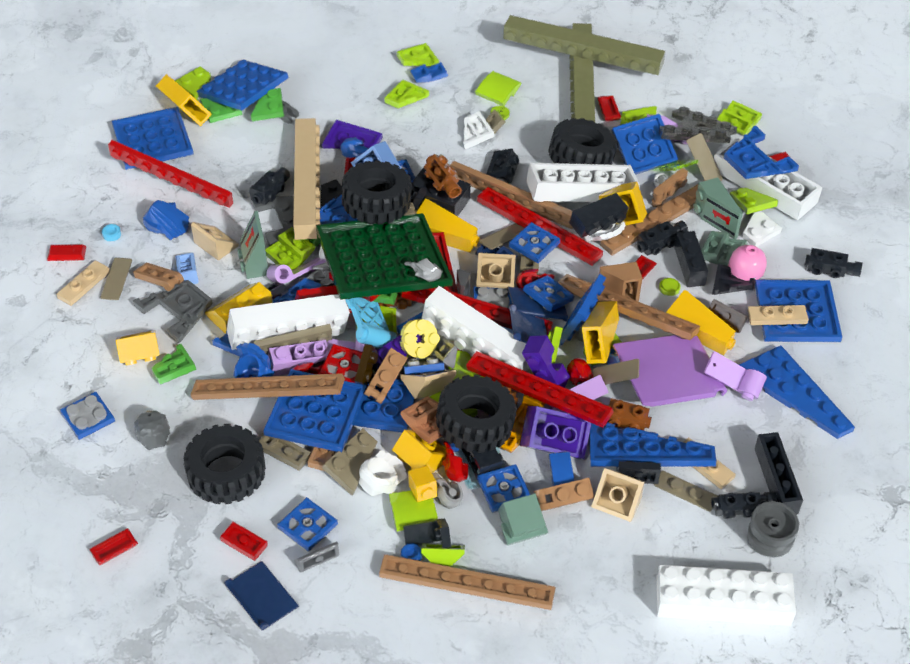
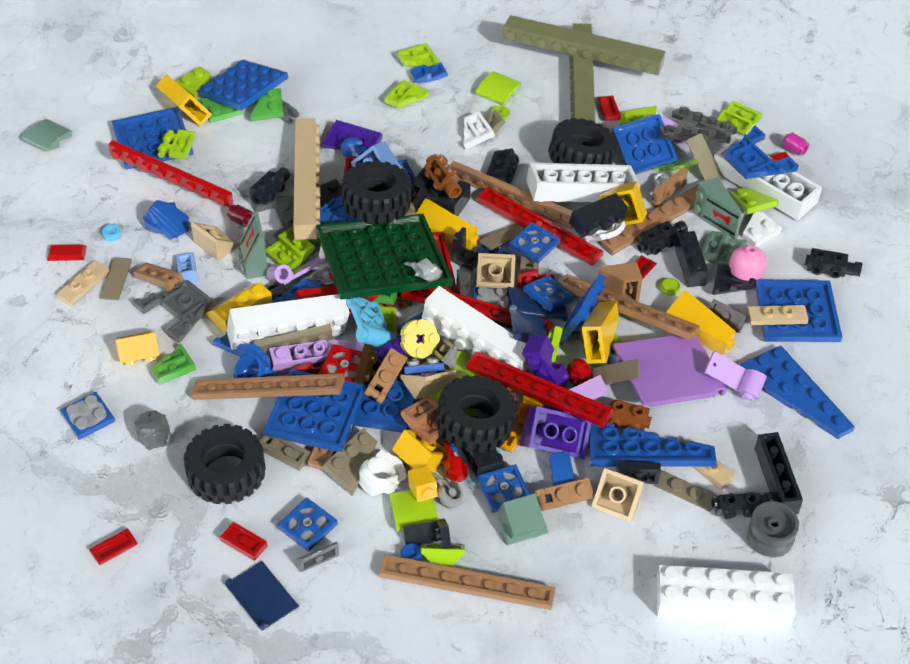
none -> sand green slope [22,119,72,152]
none -> lime plate [158,130,196,160]
none -> dark red brick [227,204,254,228]
none -> black bracket [452,227,478,271]
none -> dark pink brick [783,132,810,155]

